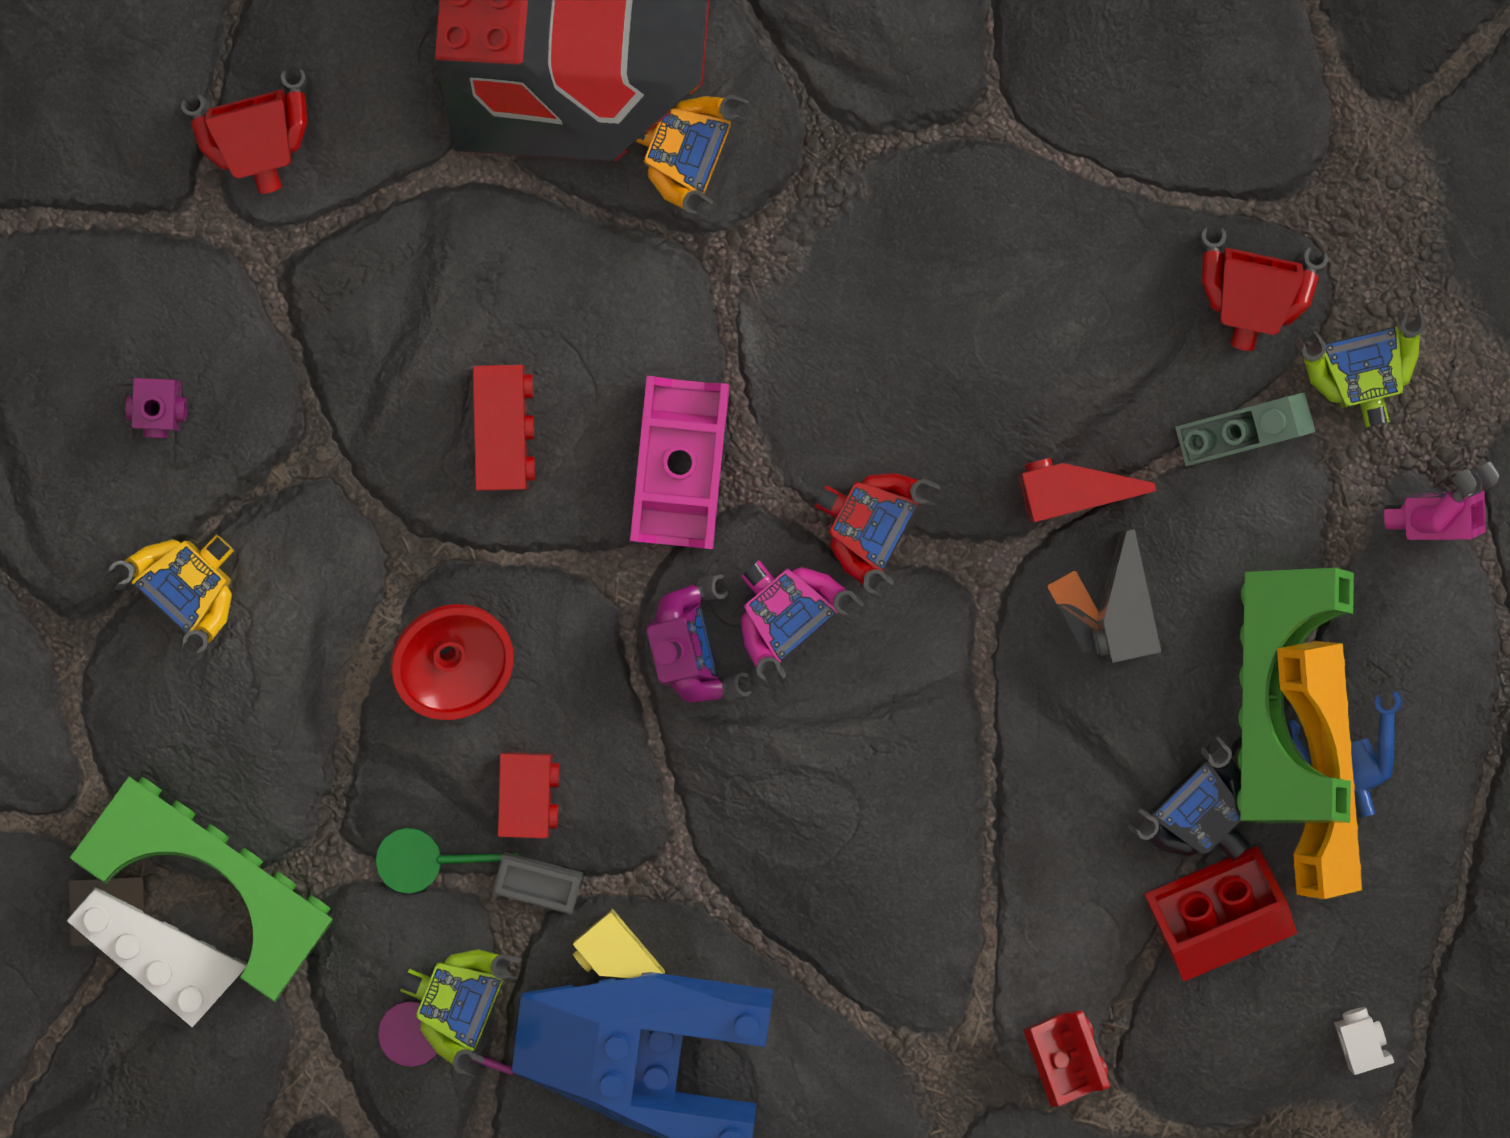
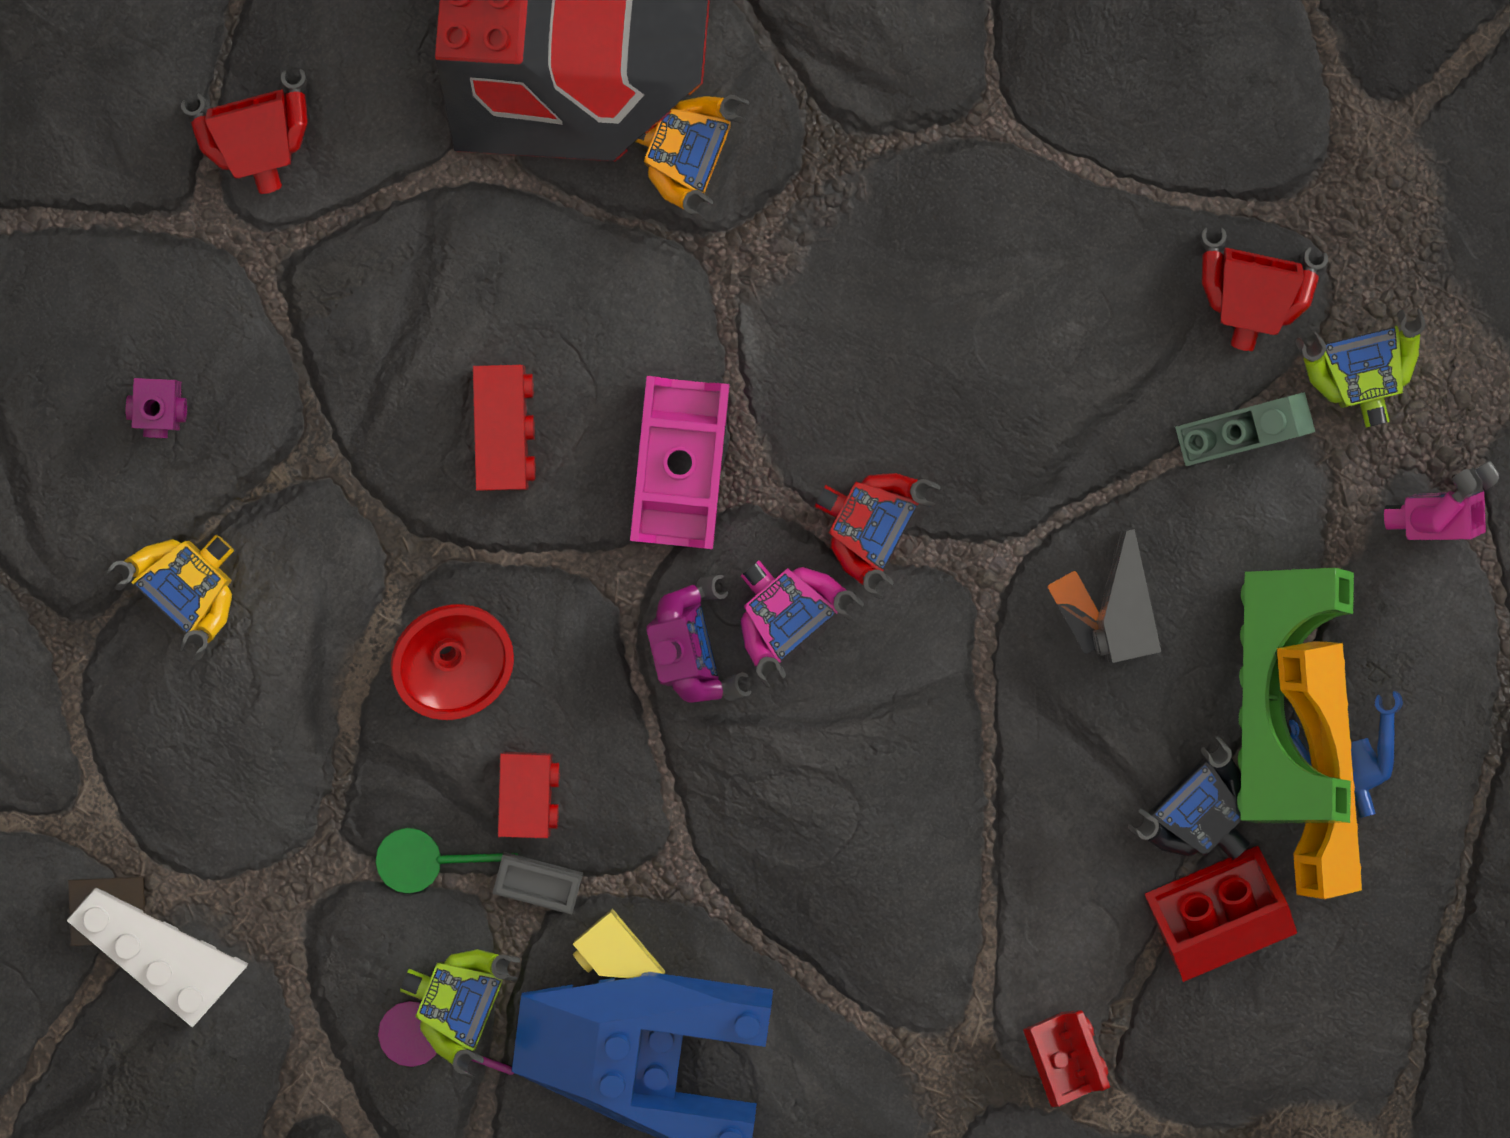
bright green arch [70,777,333,1003] -> none
red slope [1017,458,1157,523] -> none
white brick [1334,1007,1394,1075] -> none

